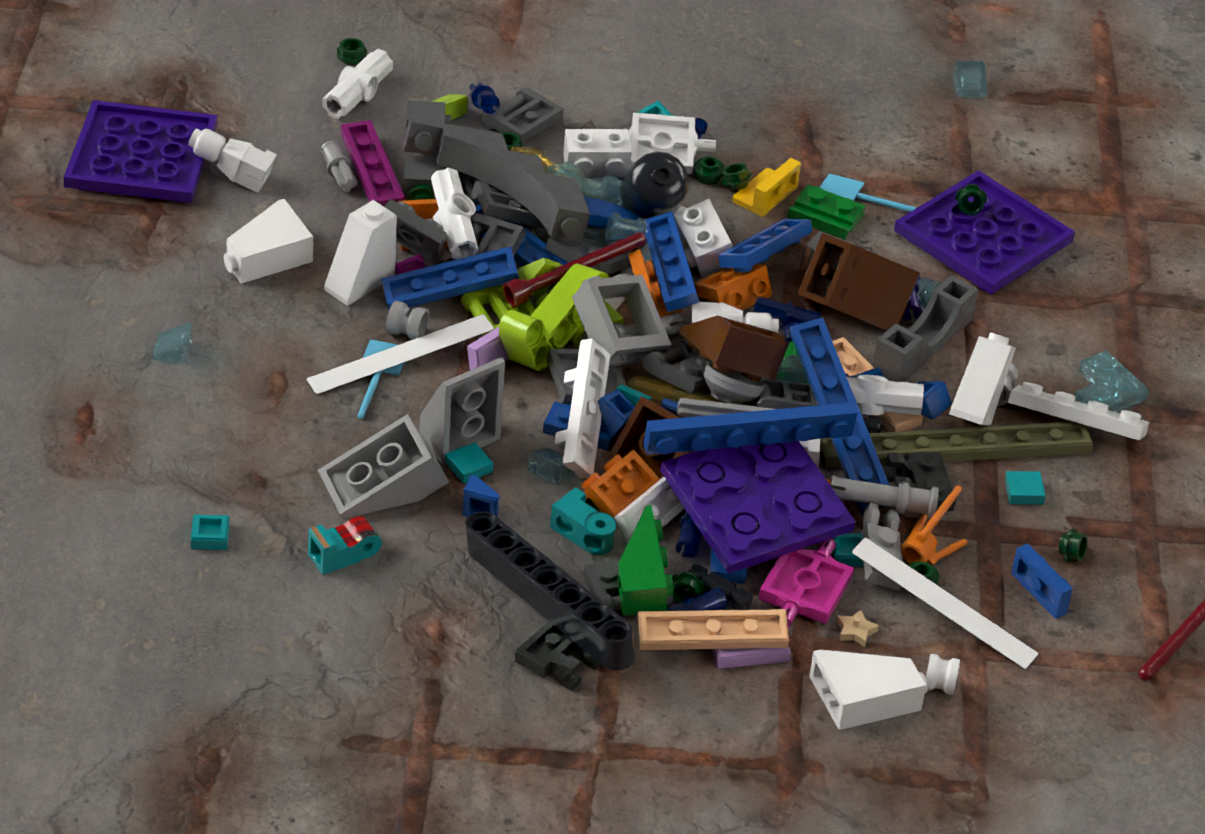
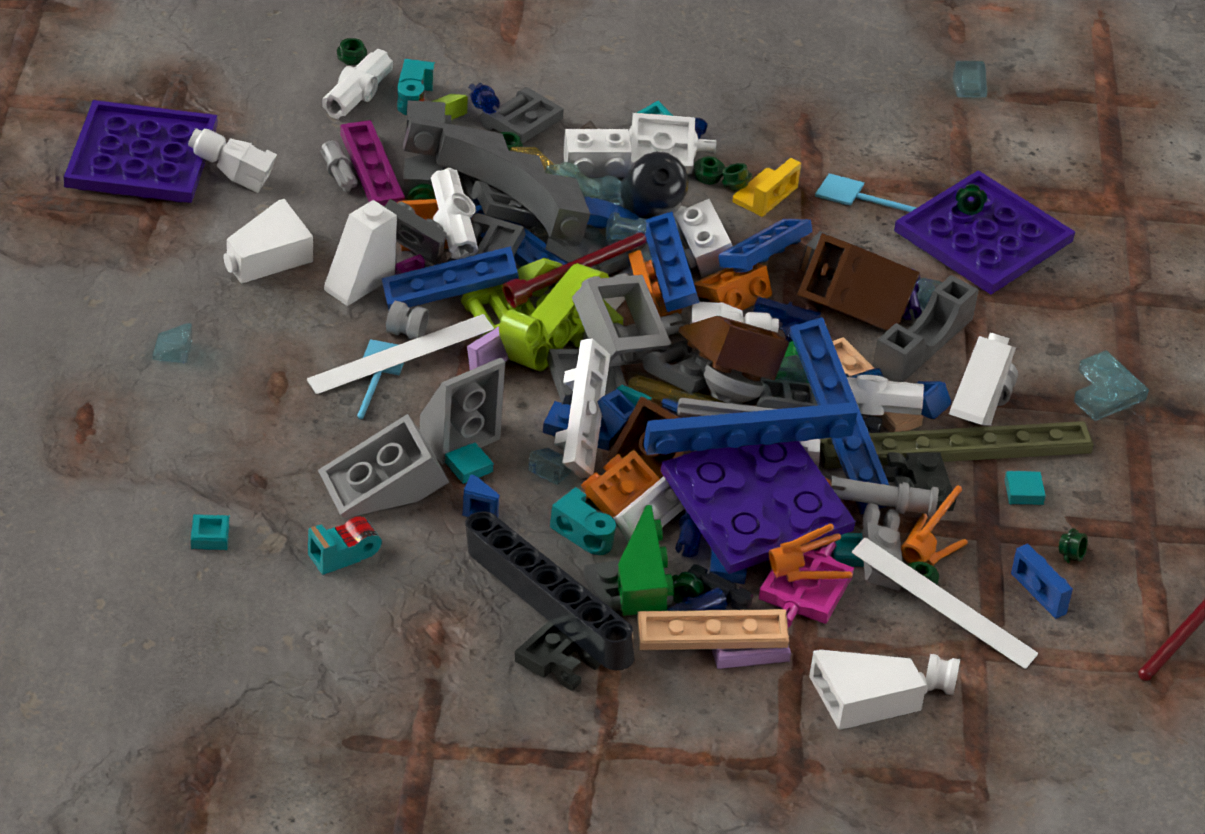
green plate [788,184,866,240] -> none
tan piece [836,610,879,647] -> none
white plate [1008,382,1149,440] -> none
none -> teal leg [397,59,435,115]
none -> orange plant [769,524,853,582]

